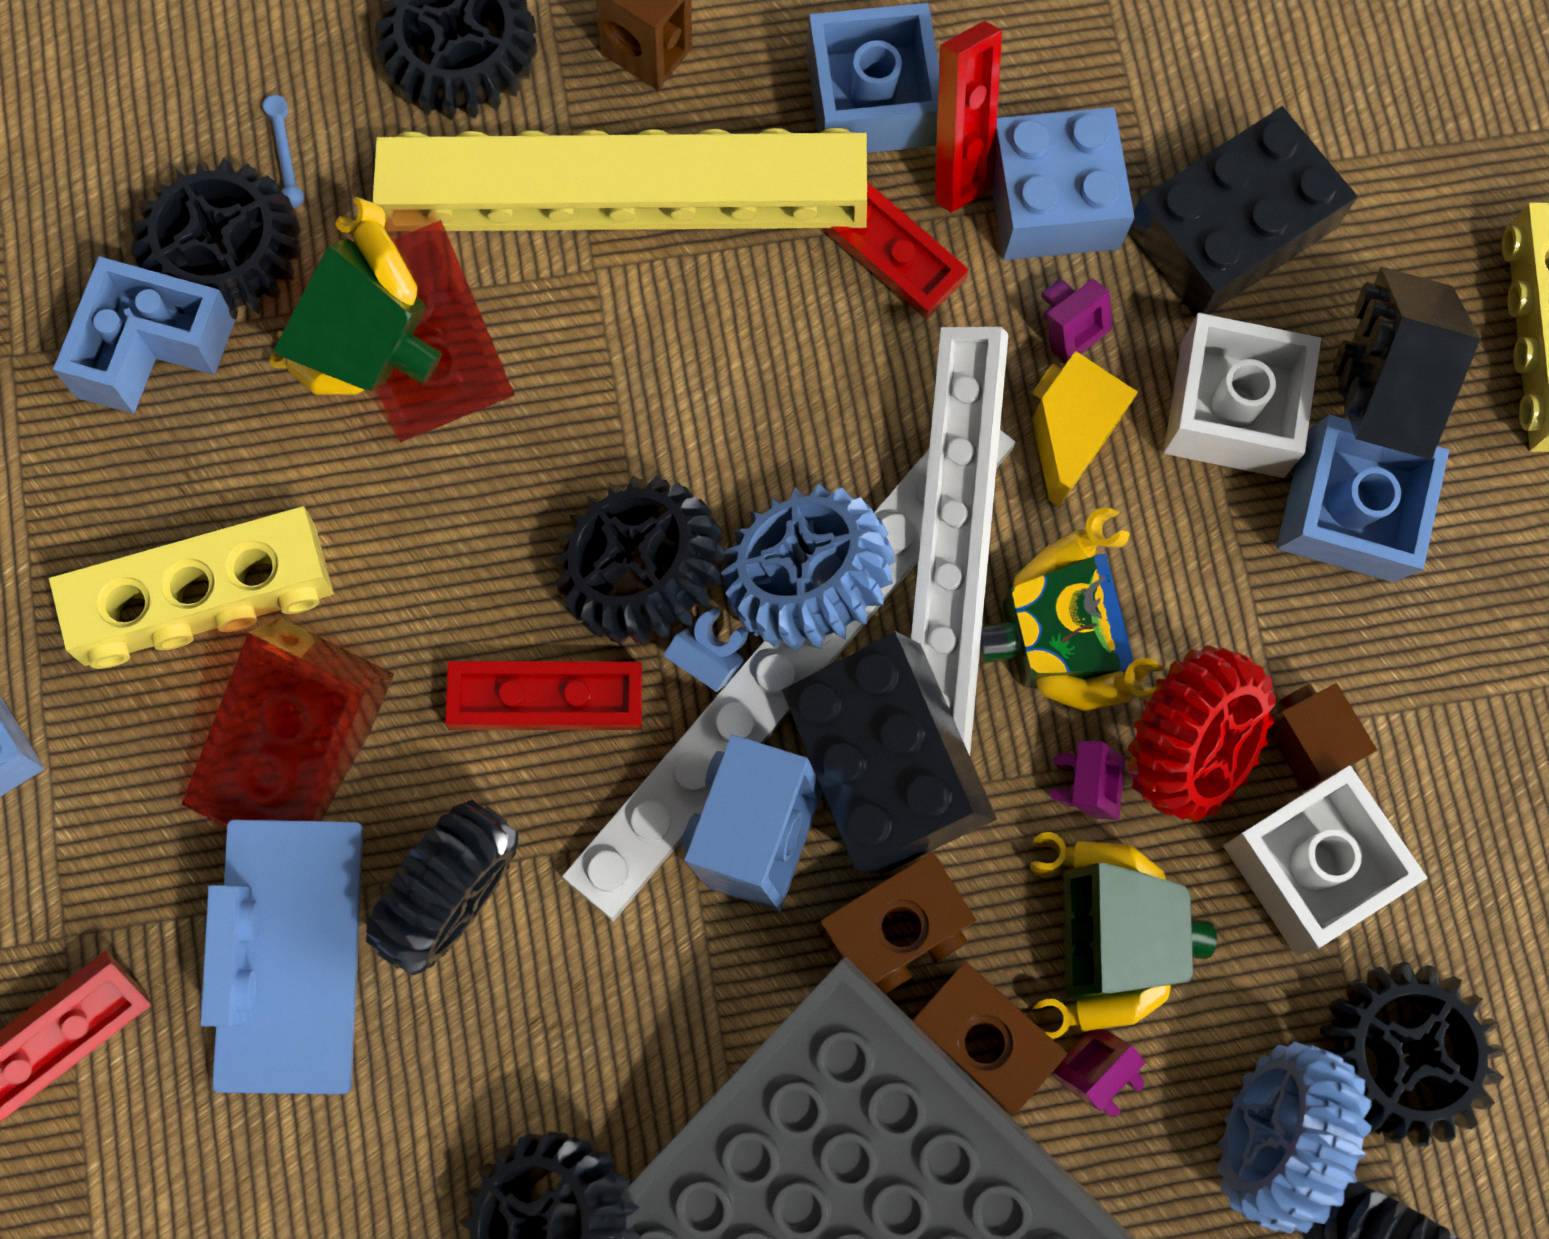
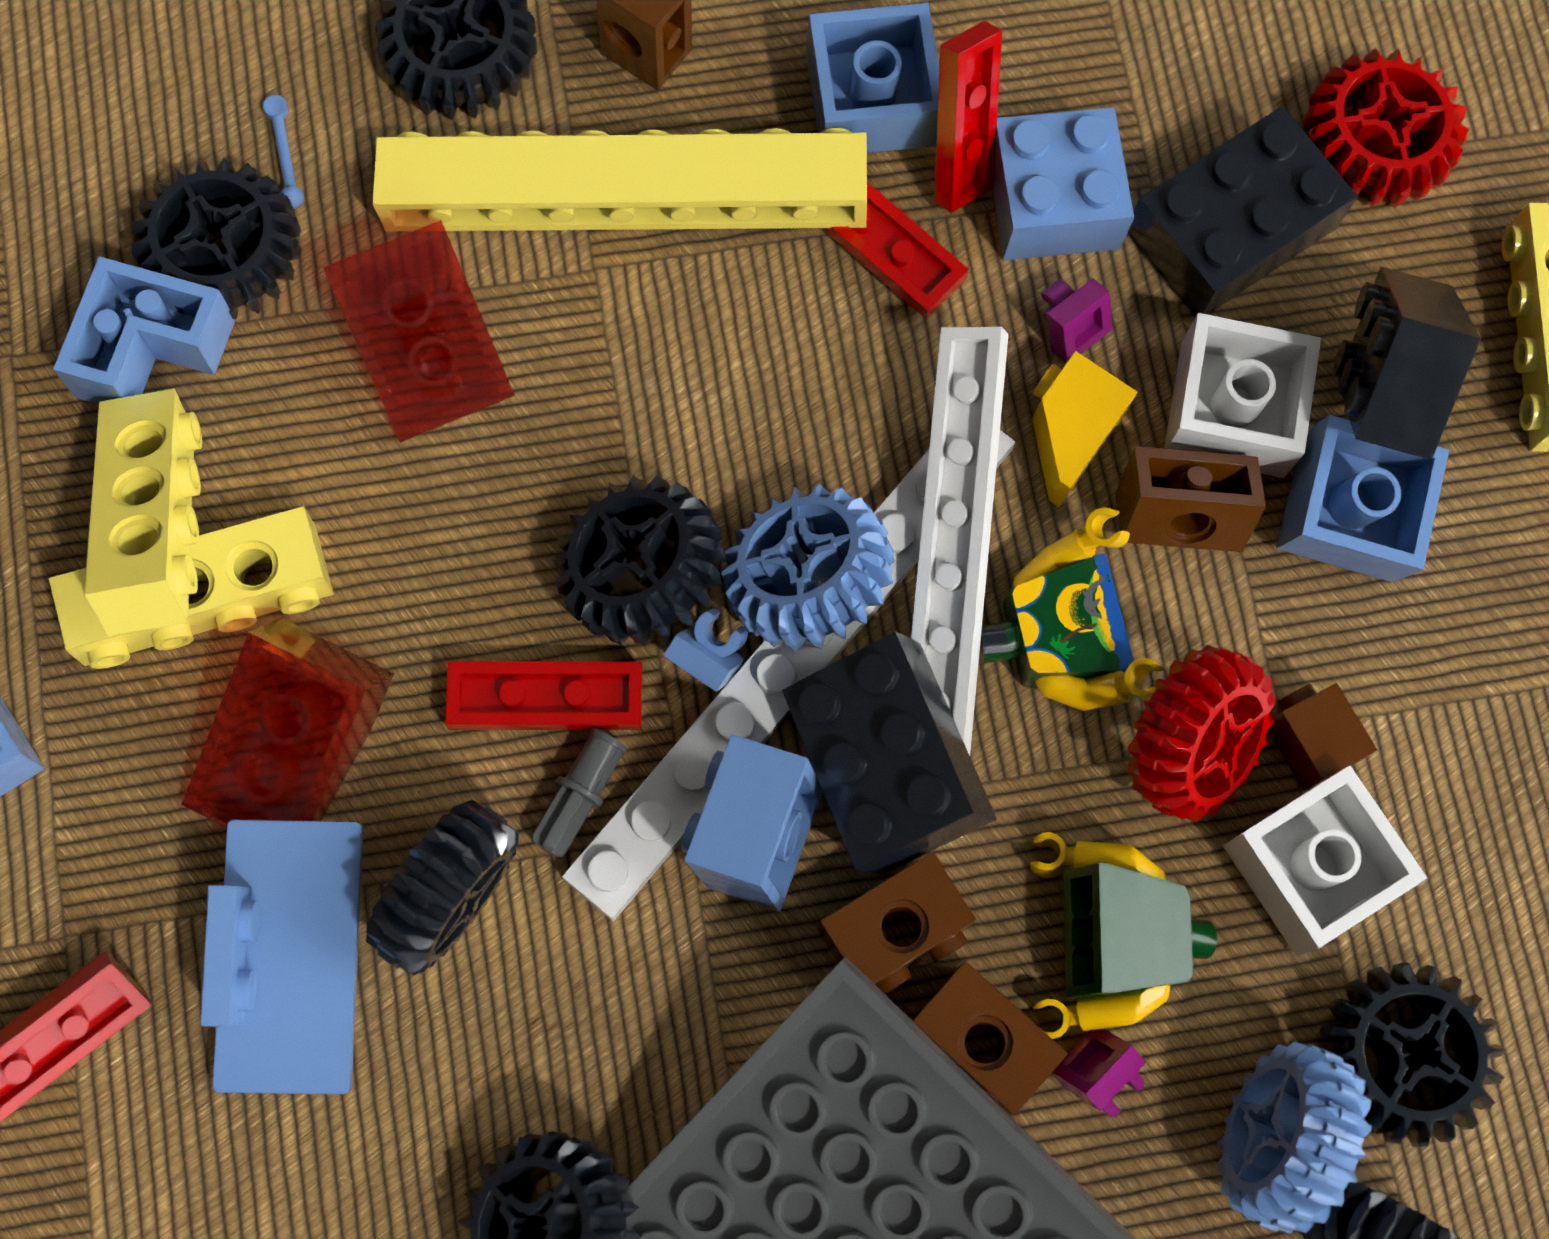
dark green torso [269,196,442,395] -> none
magenta tile [1050,741,1125,820] -> none
none -> light yellow brick [84,388,202,637]
none -> dark grey axle [531,728,627,857]
none -> reddish brown brick [1115,446,1266,552]
none -> red gear [1303,48,1469,208]

